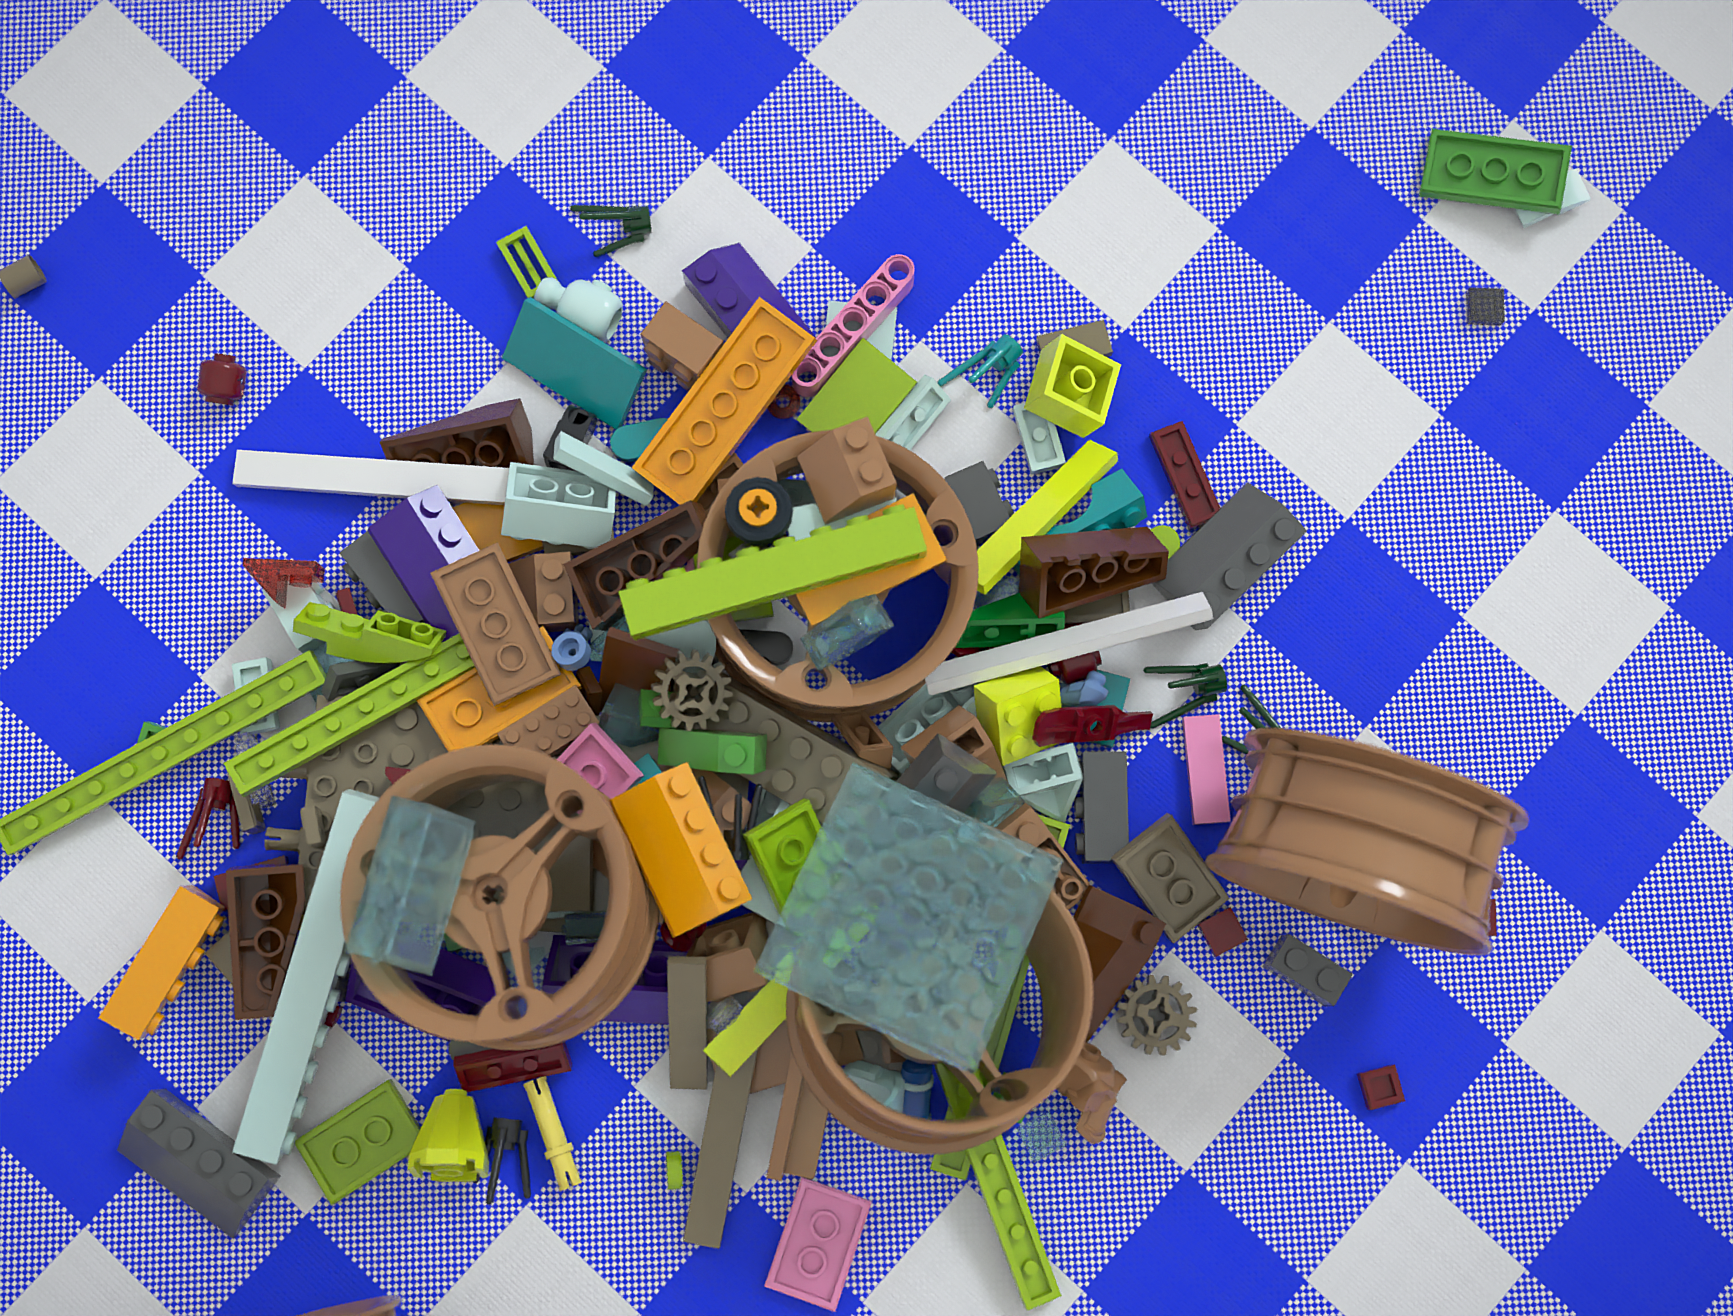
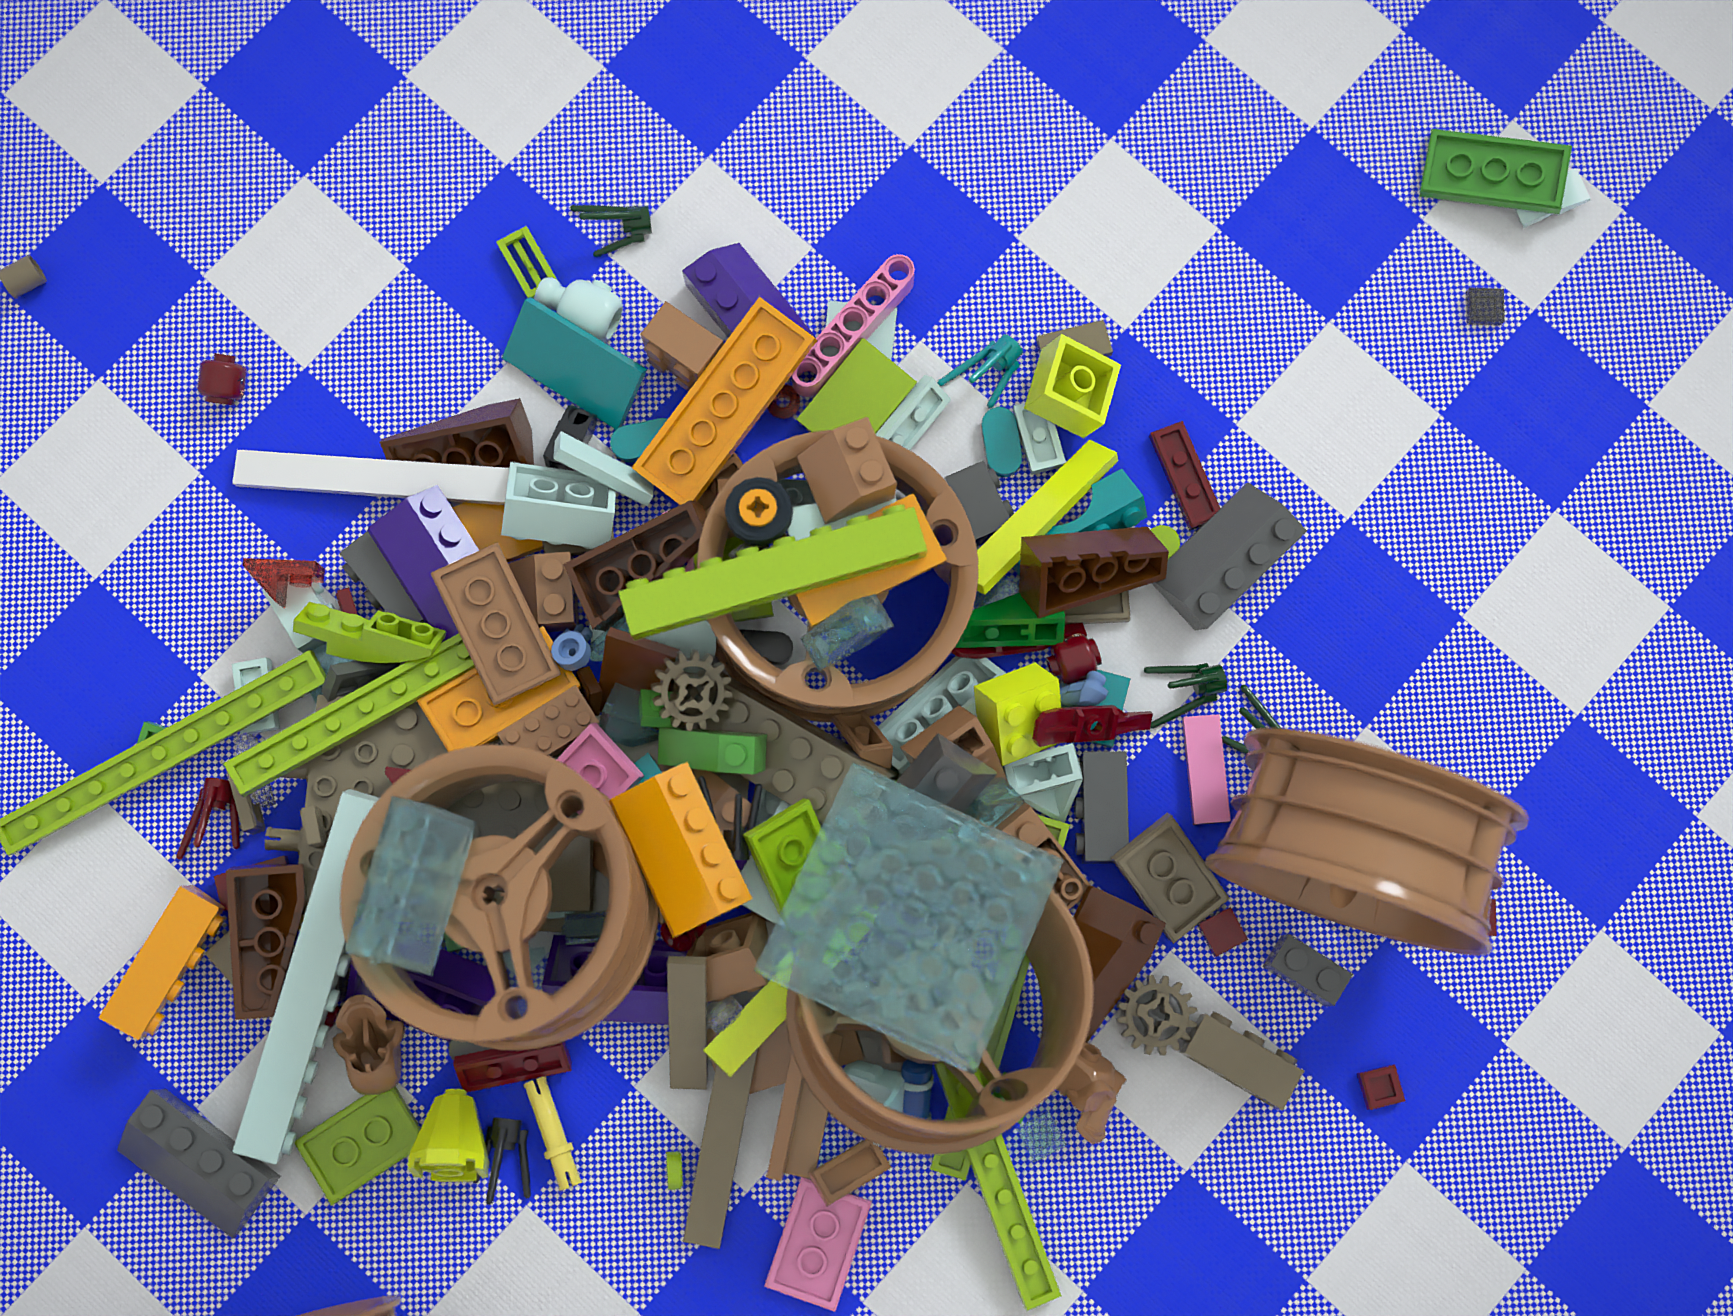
white tile [925,592,1213,695] -> none
none -> medium nougat head [332,995,405,1095]
none -> medium nougat tile [808,1139,892,1207]
none -> teal tile [981,407,1022,477]
none -> dark tan brick [1179,1011,1304,1110]

